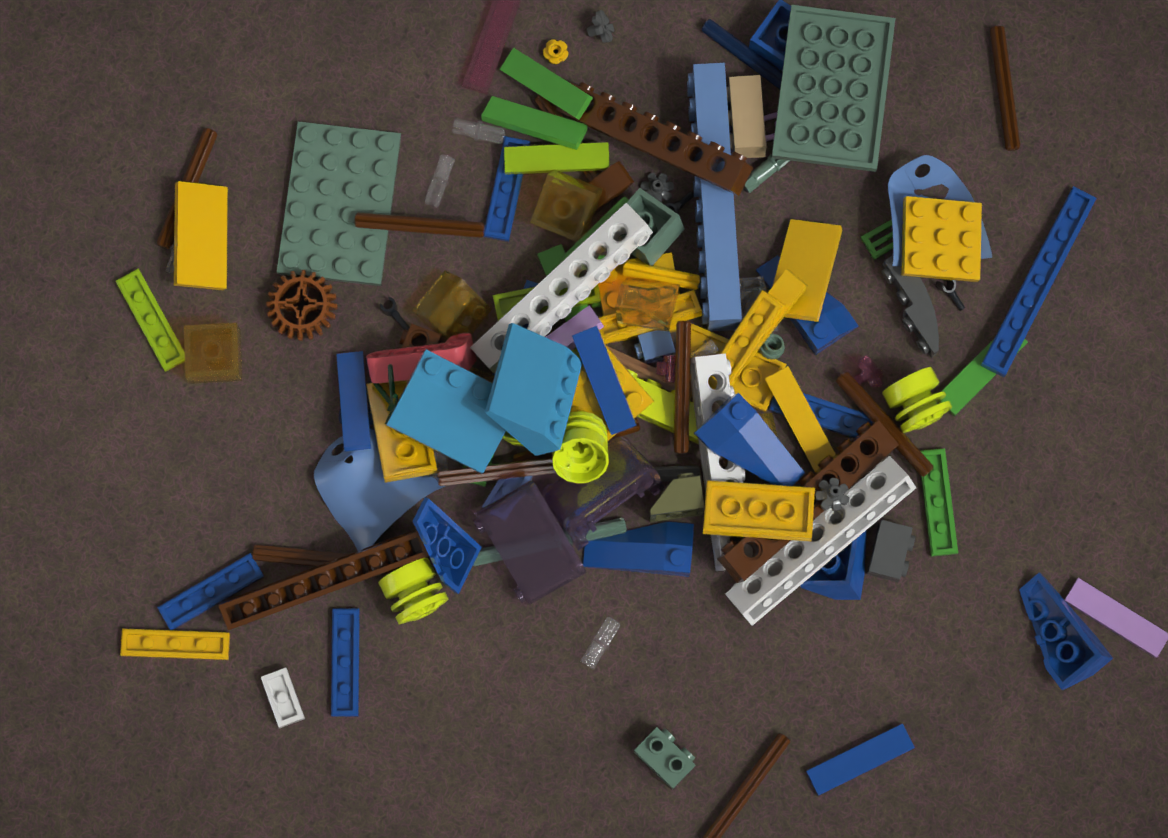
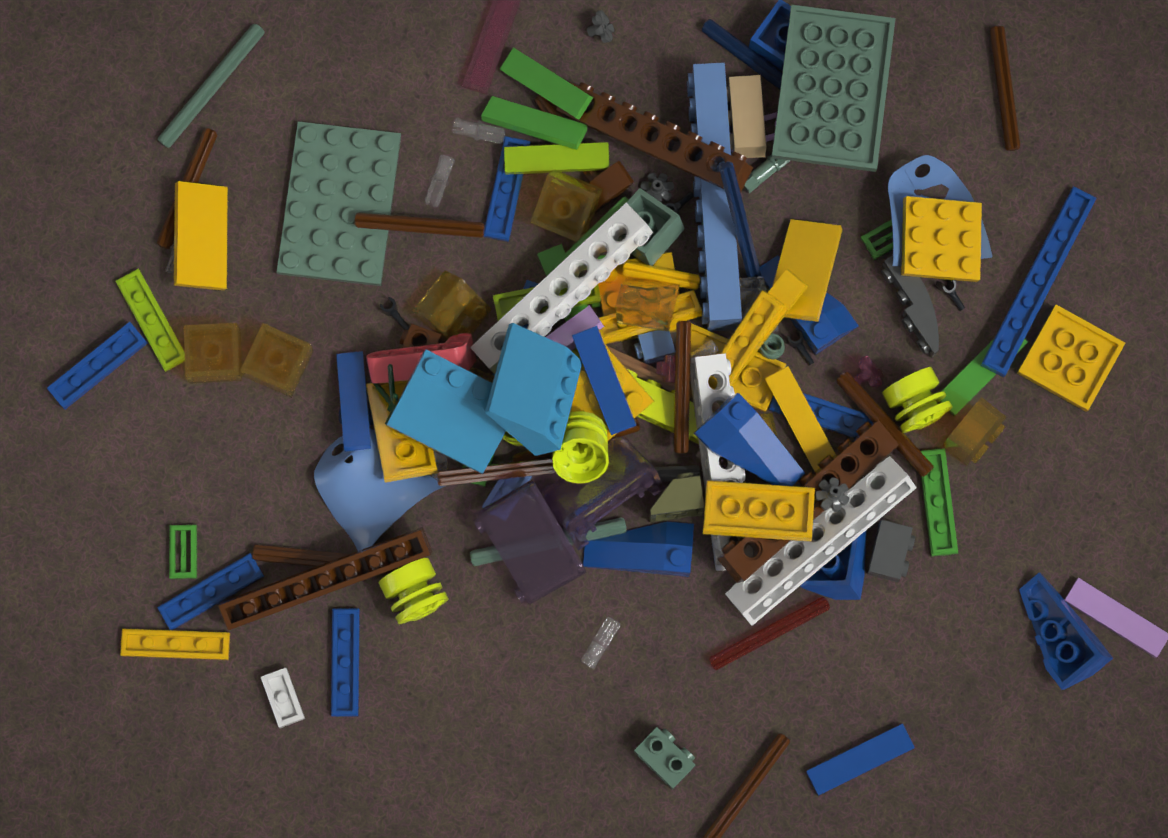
dark orange gear [266,270,338,341] -> none
blue wedge [413,497,482,594] -> none
yellow plate [543,39,568,64] -> none
none -> blue plate [47,322,148,410]
none -> sand green axle [158,24,265,148]
none -> bright green tile [169,525,197,579]
none -> clear yellow brick [240,323,314,398]
none -> clear red axle [709,597,830,670]
none -> dark blue axle [719,161,764,291]
none -> black hand [787,329,814,366]
none -> clear yellow brick [942,397,1006,466]
none -> yellow plate [1017,305,1125,412]

